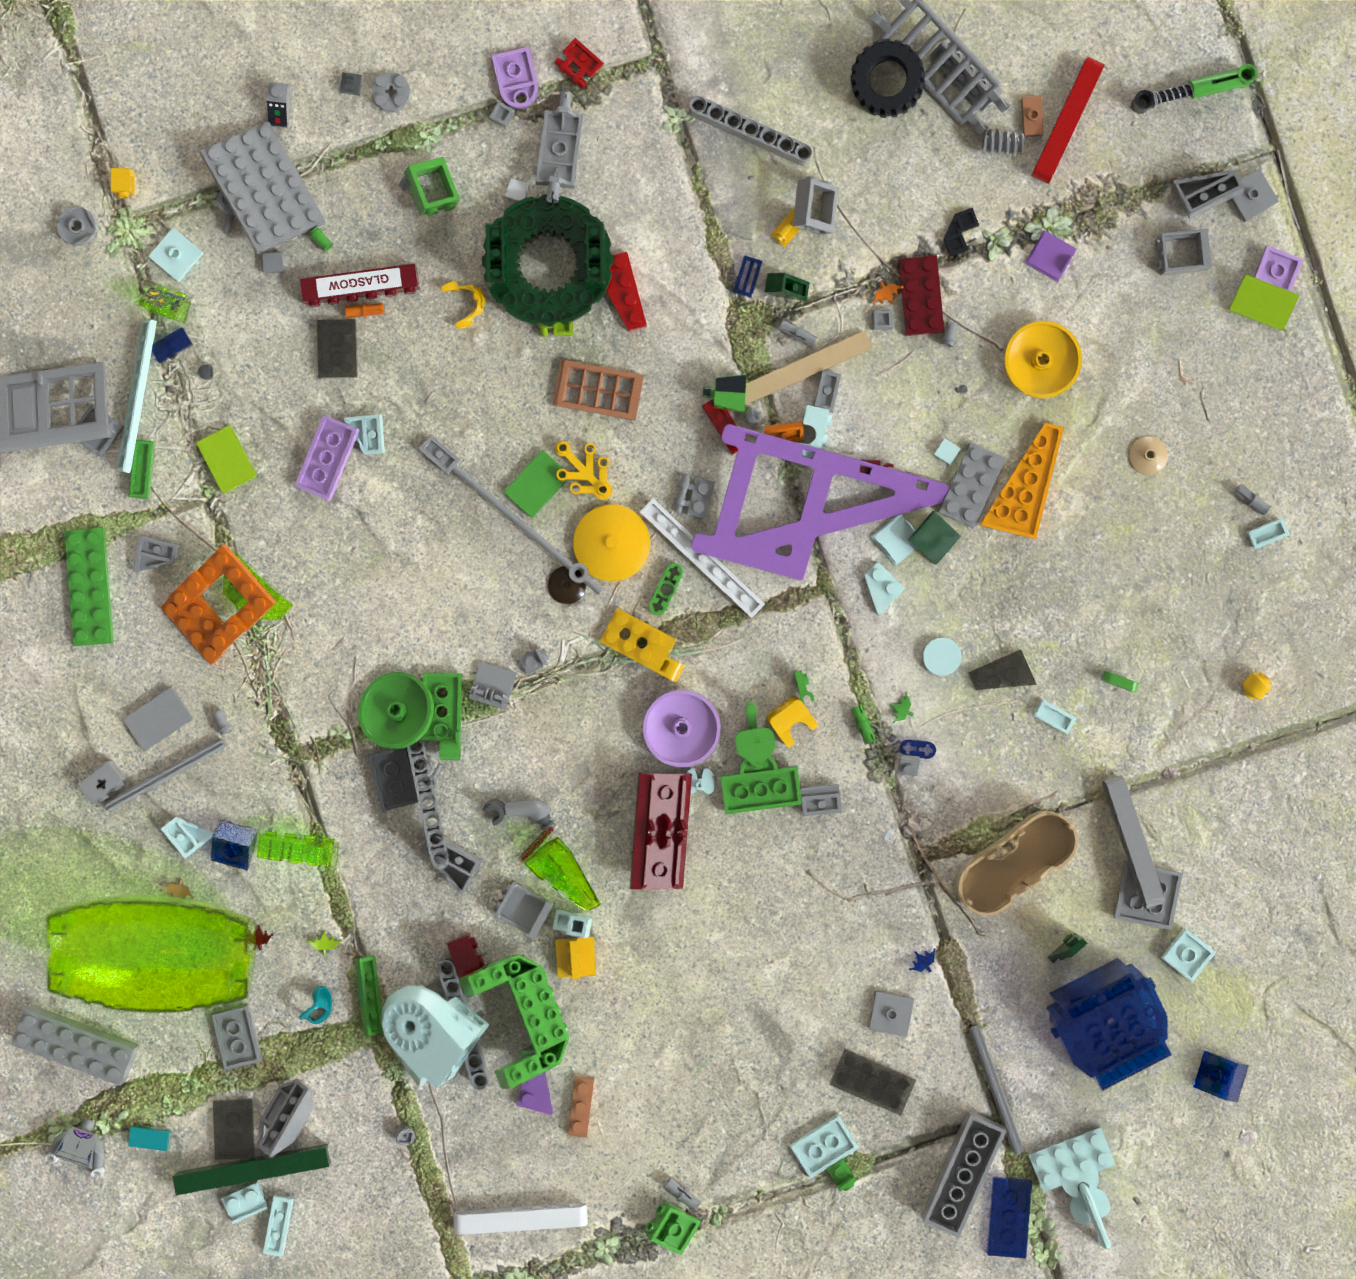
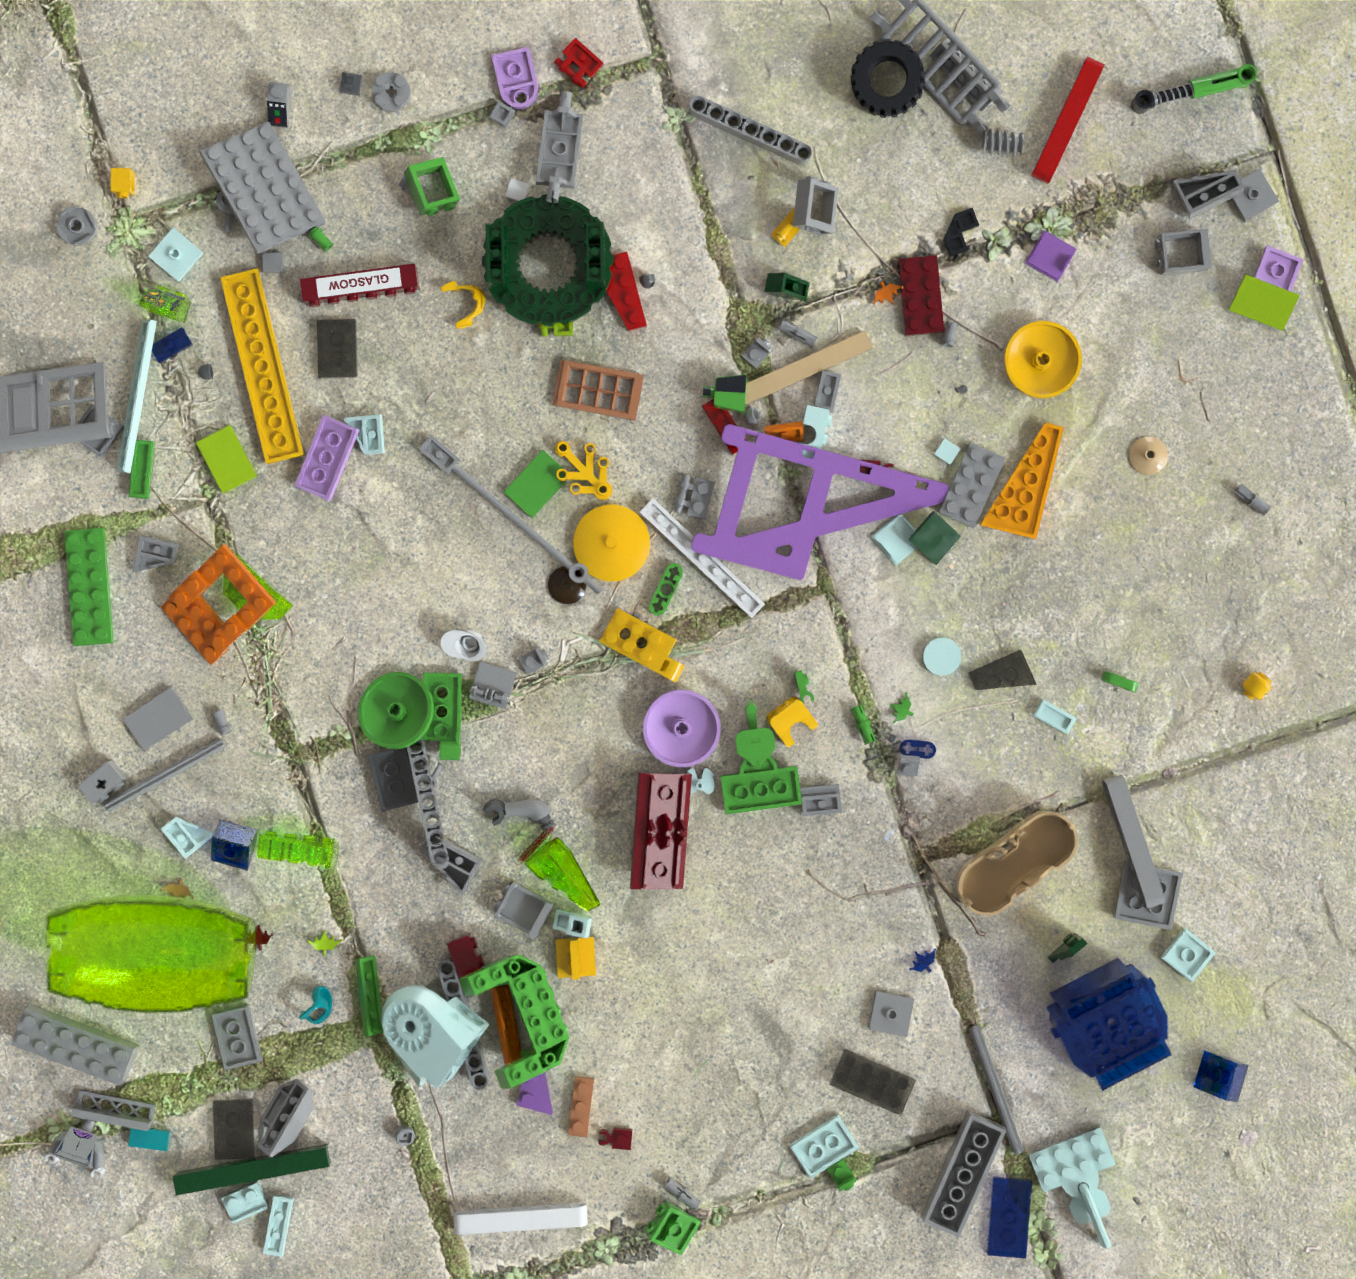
orange axle [345,303,385,318] -> none
clear blue tile [733,255,762,298] -> none
light aqua wing [864,562,905,615] -> none
light grey tile [872,309,893,330] -> none
nougat plate [1021,96,1044,137] -> none
light aqua tile [1247,517,1290,550] -> none
none -> light grey fence [71,1089,156,1131]
none -> yellow plate [220,268,305,465]
none -> white piece [440,630,486,661]
none -> orange tile [490,984,521,1065]
none -> dark red plate [598,1128,633,1150]
none -> dark grey hinge [639,274,655,289]
none -> light grey bracket [741,337,772,369]

